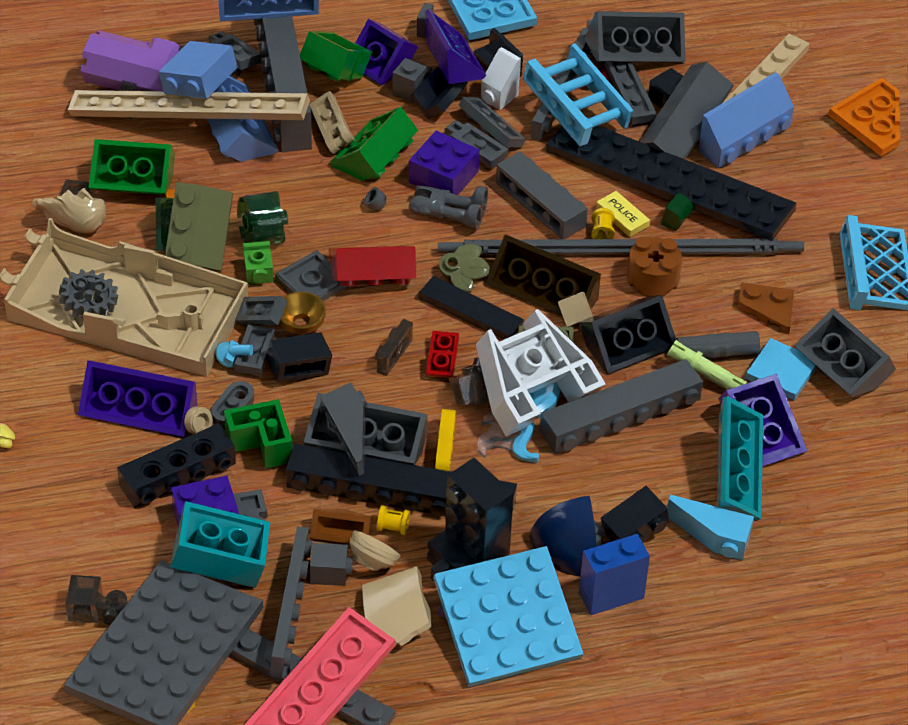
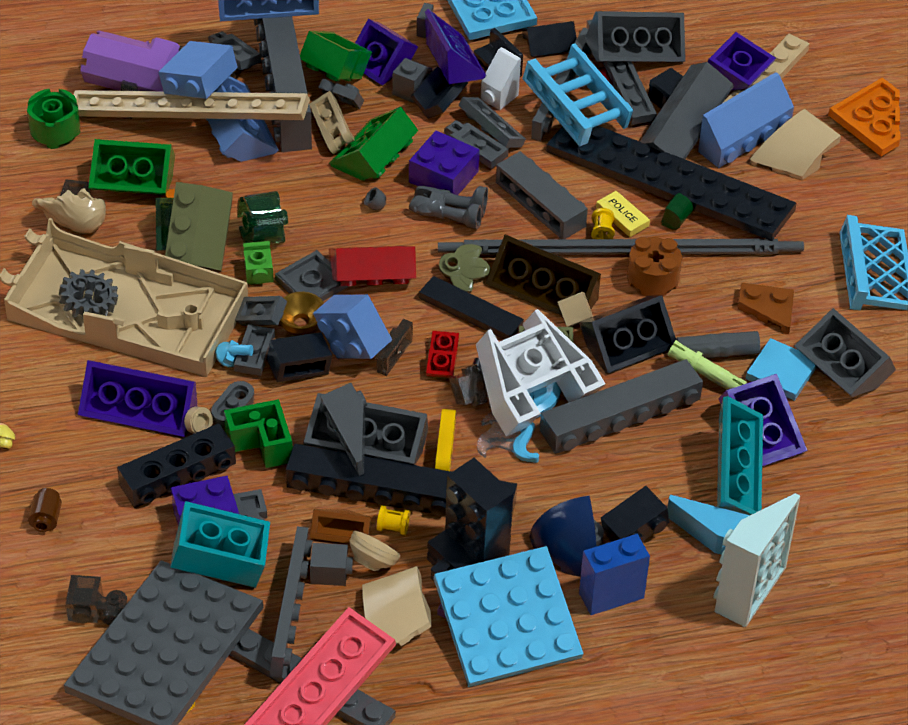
none -> green brick [27,89,81,149]
none -> reddish brown brick [28,488,62,532]
none -> medium blue brick [313,294,392,359]
none -> dark grey plate [318,79,364,109]
none -> black panel [522,21,577,57]
none -> dark purple slope [708,32,776,90]
none -> light aqua slope [713,493,800,627]
none -> tan slope [749,109,841,180]

